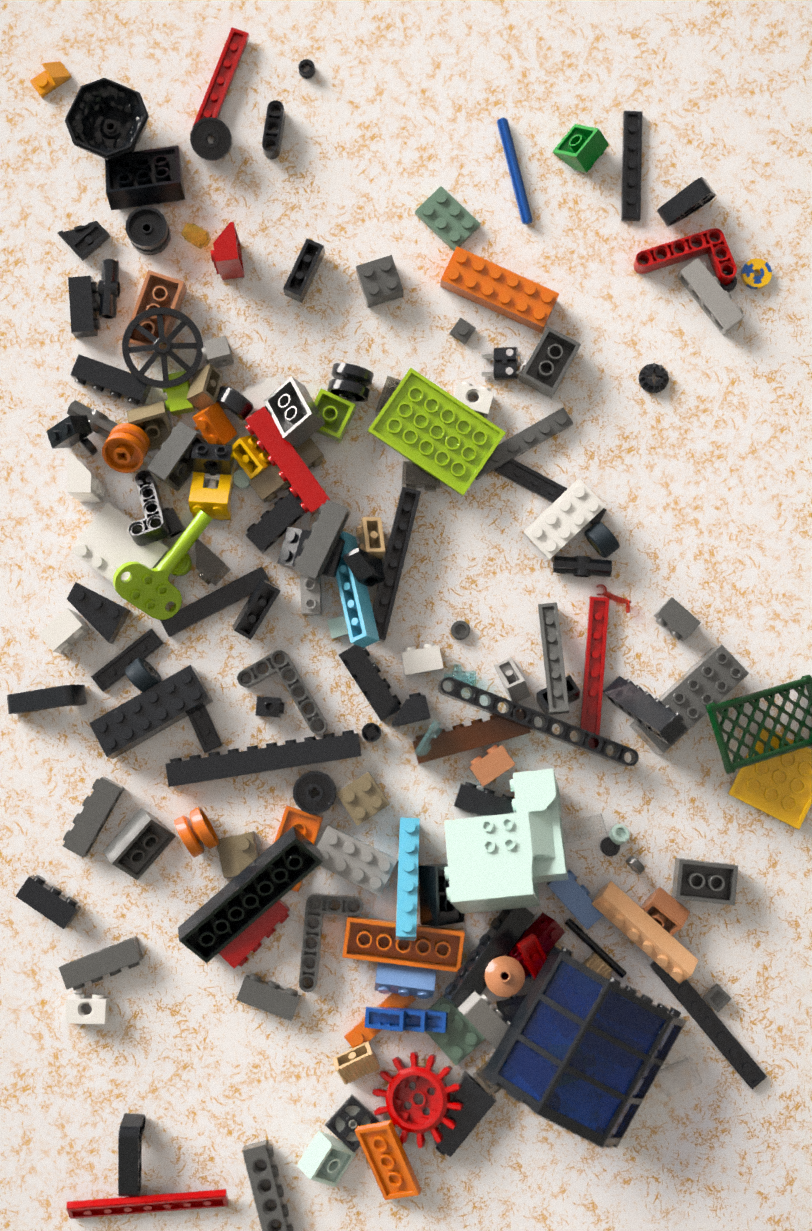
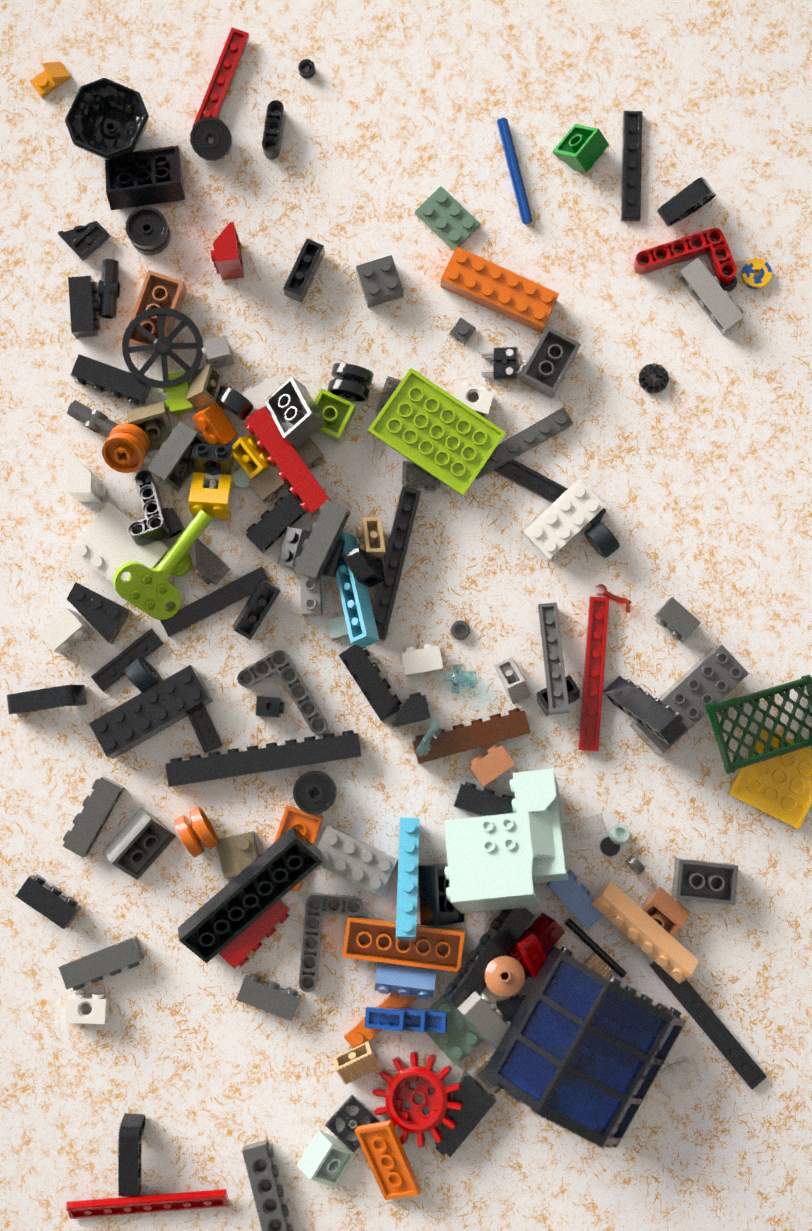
black brick [46,415,93,449] -> none
black tile [80,437,98,456] -> none
clear yellow brick [181,222,211,249] -> none
dark tan brick [336,771,390,826] -> none
black wheel [362,723,381,742] -> none
black beam [438,677,639,767] -> none
black piece [553,556,612,577] -> none
dark grey plate [703,983,732,1012] -> none

